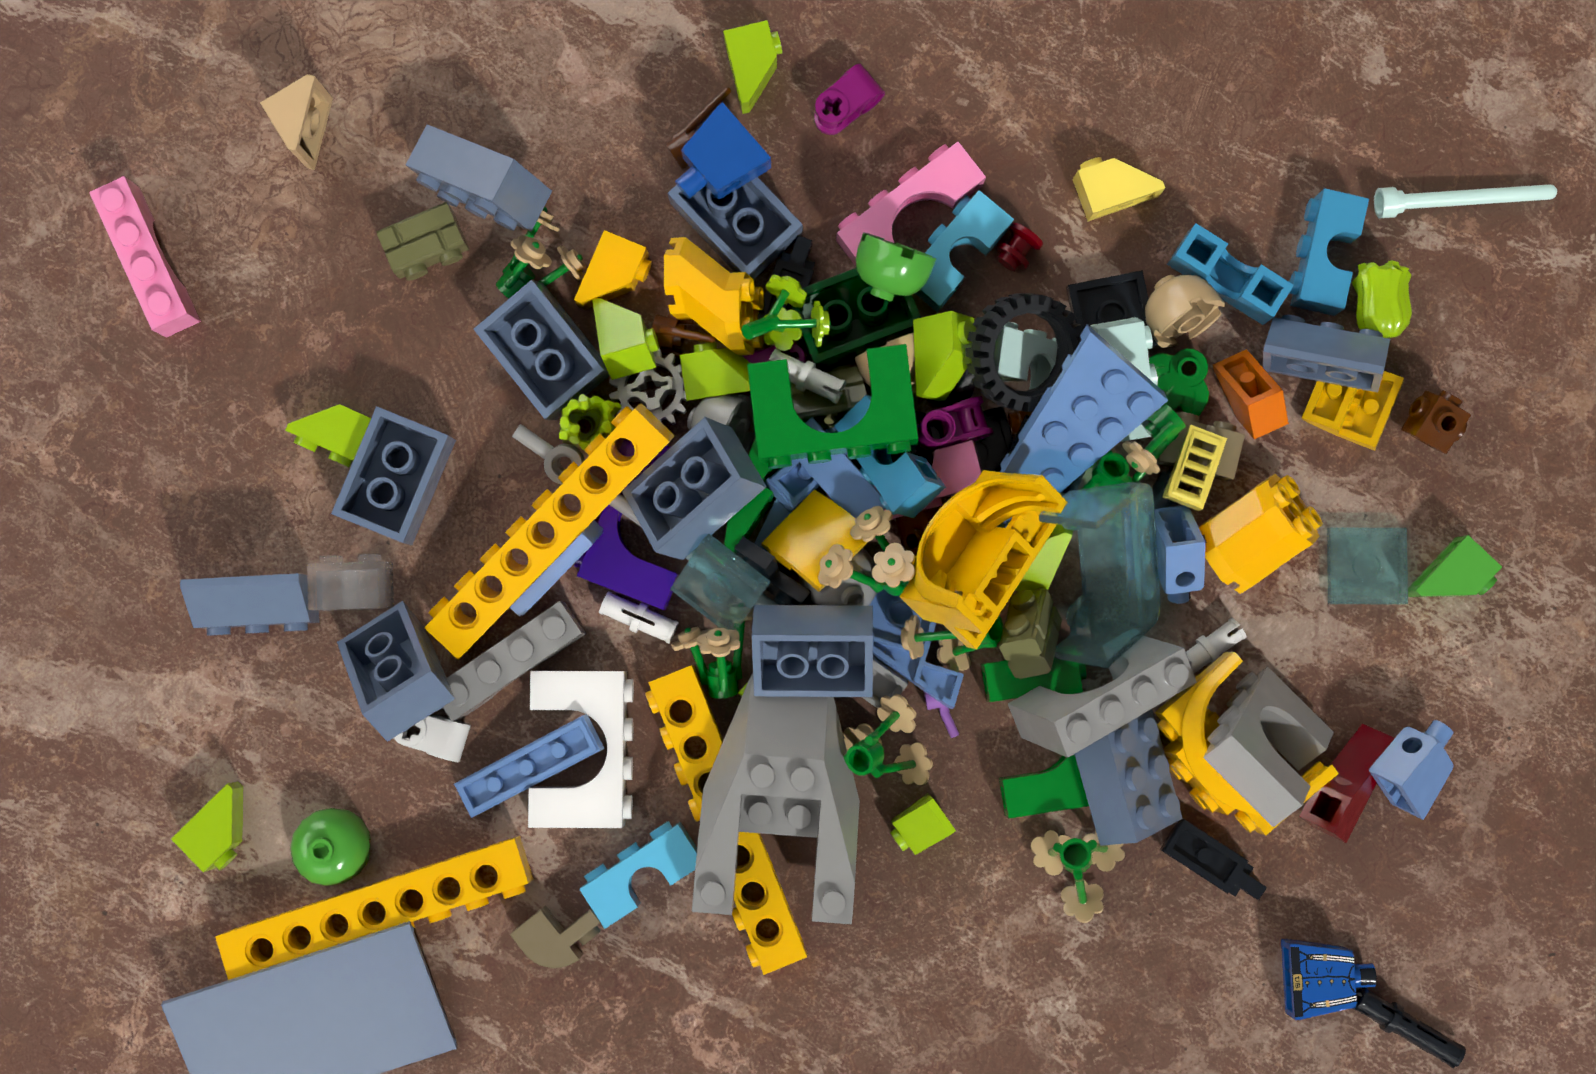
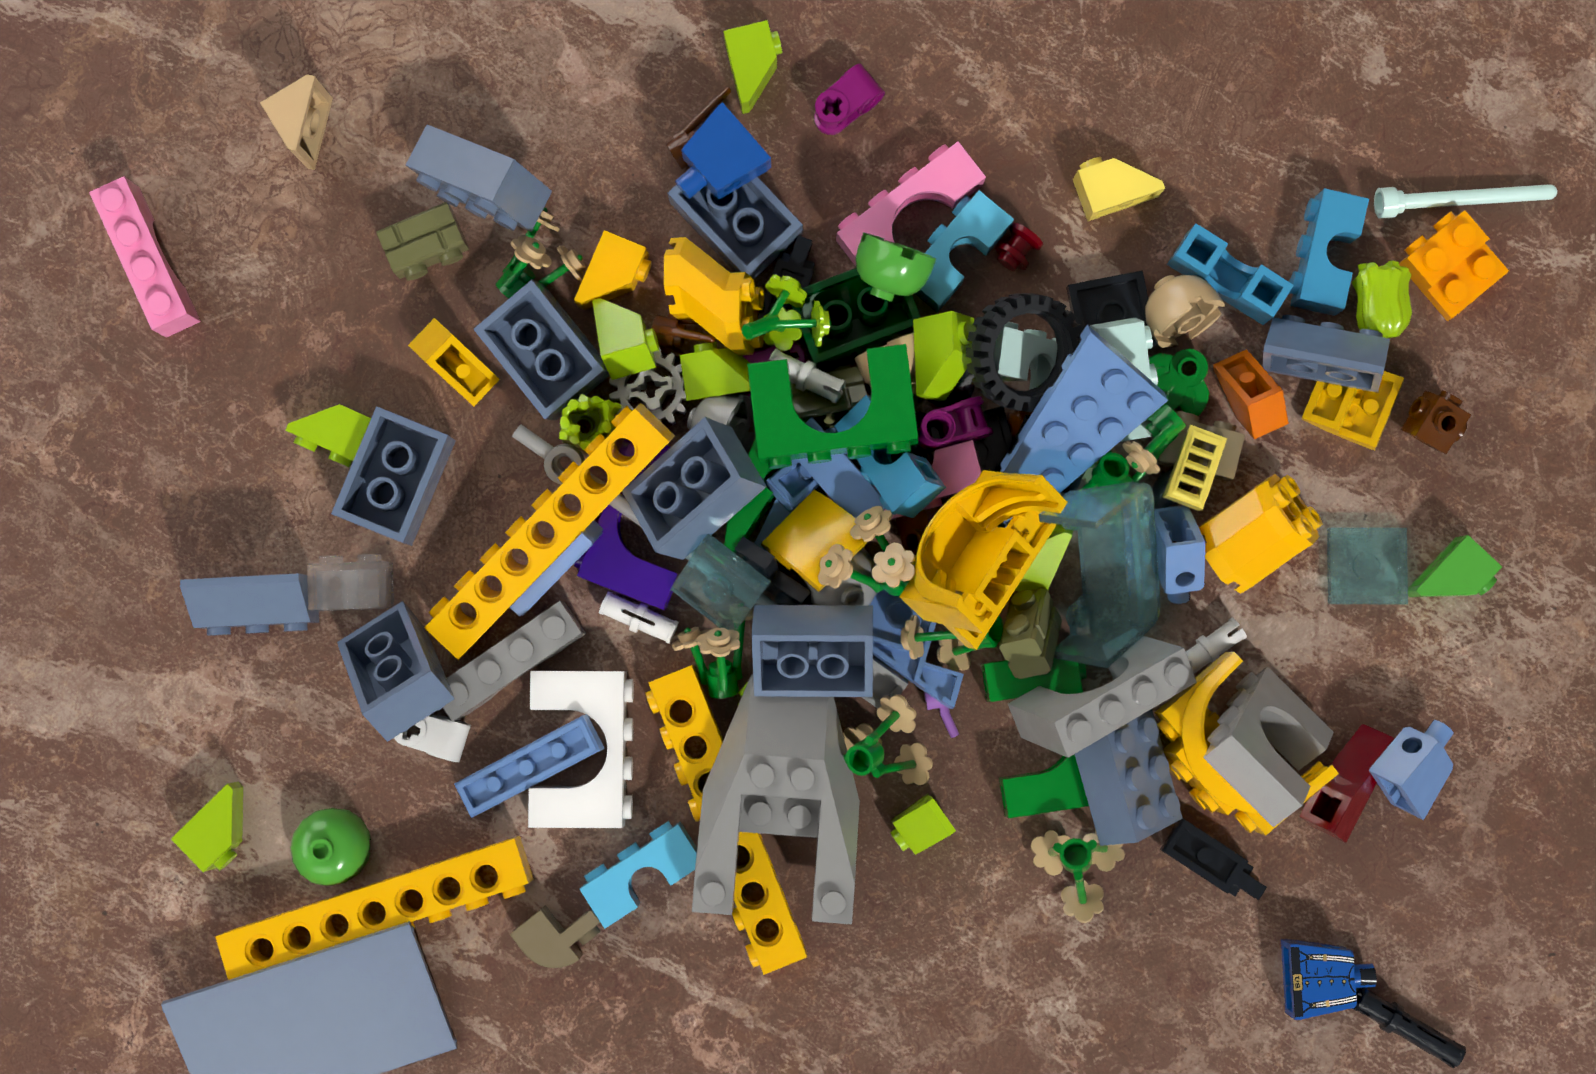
none -> yellow slope [408,318,500,406]
none -> light orange plate [1399,210,1509,321]

